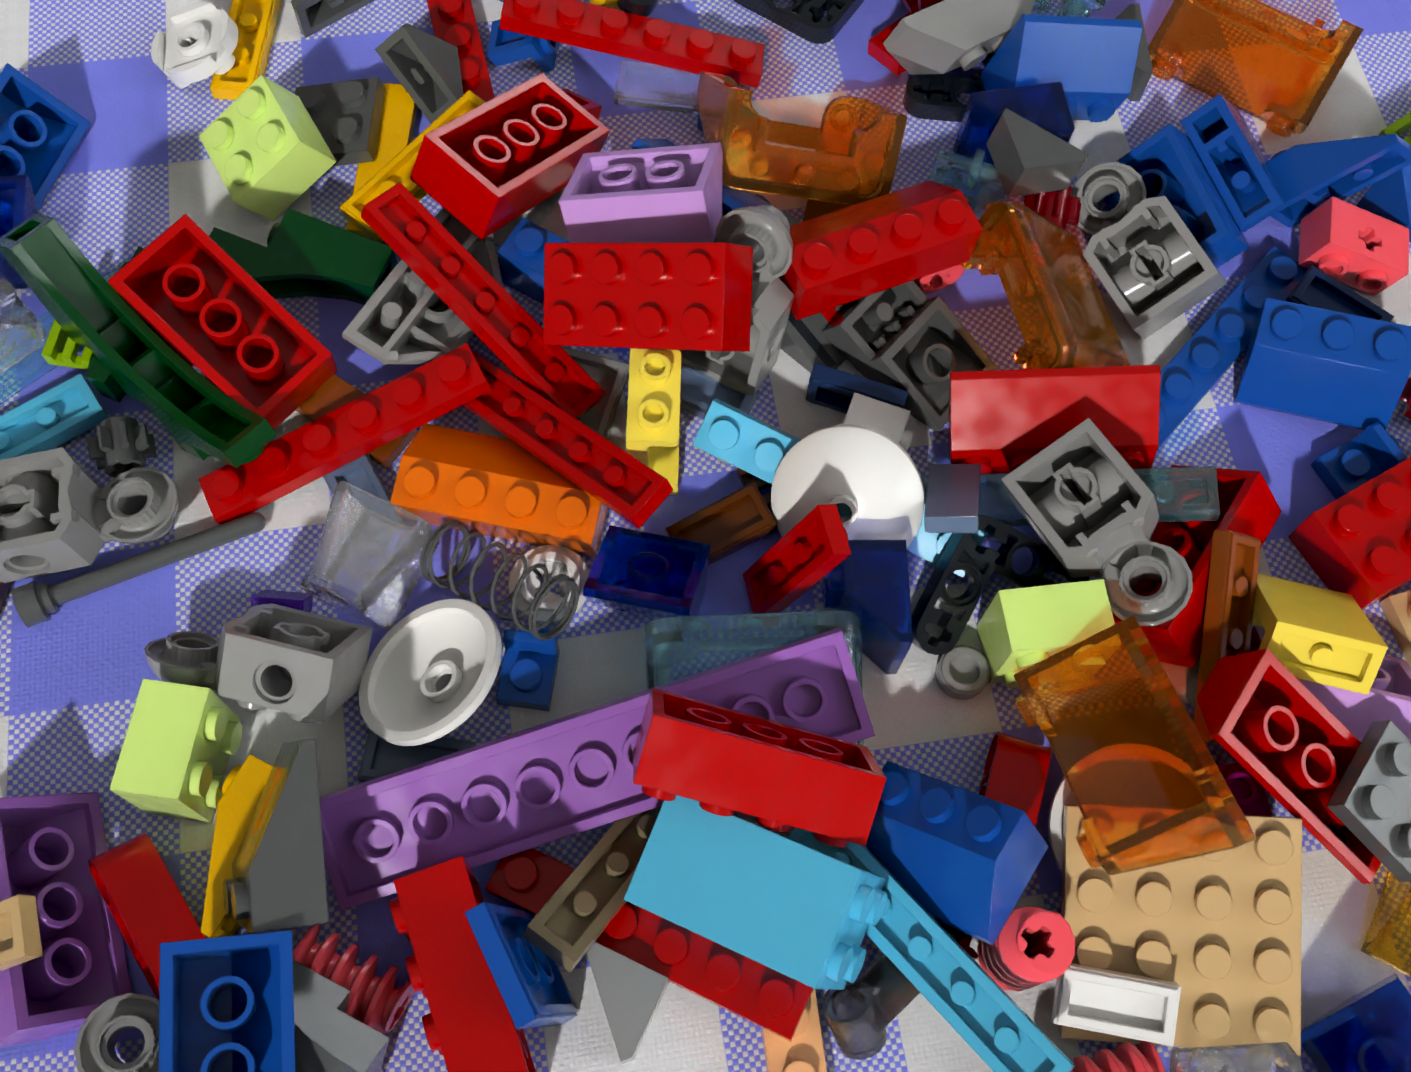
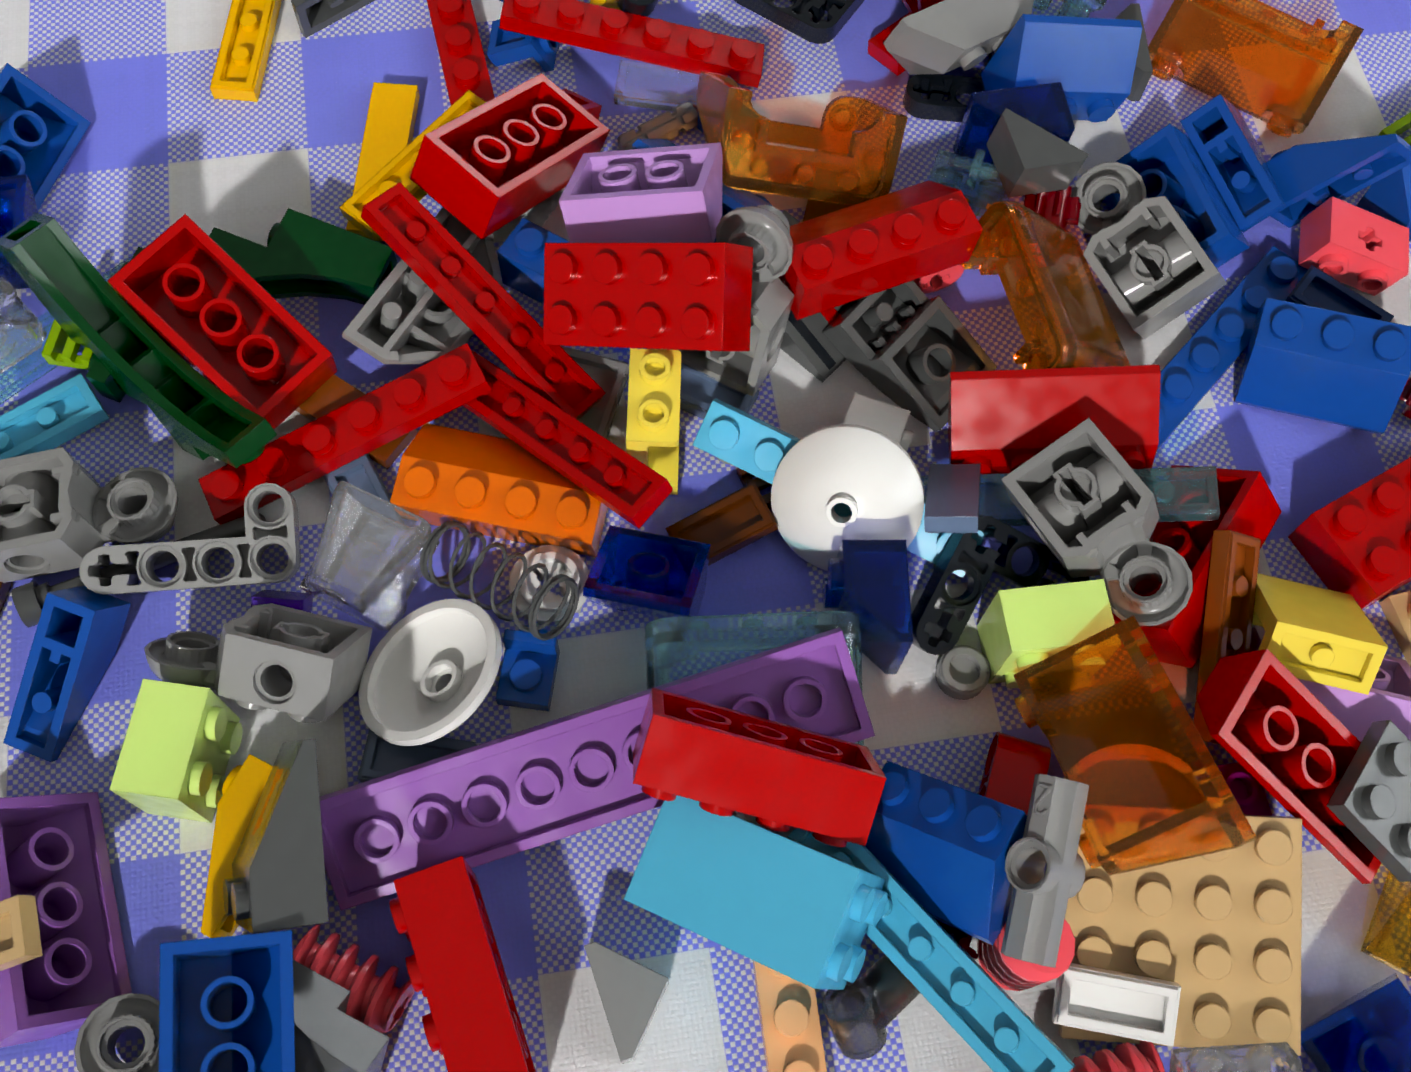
dark grey gear [87,416,157,478] -> none
red beam [88,833,206,1000] -> none
white plate [151,1,239,88] -> none
yellowish green brick [198,74,337,221] -> none
dark grey plate [295,77,386,166] -> none
dark grey slope [375,23,464,124] -> none
blue tile [464,902,578,1029] -> none
red plate [485,848,814,1042] -> none
dark tan plate [523,806,662,973] -> none
red plate [742,504,852,621] -> none
dark blue tile [805,362,908,414] -> none
blue bracket [1311,422,1407,499] -> none
none -> blue slope [3,585,131,762]
none -> light grey beam [79,483,301,594]
none -> light grey axle [617,102,698,150]
none -> light grey piece [1001,774,1090,968]

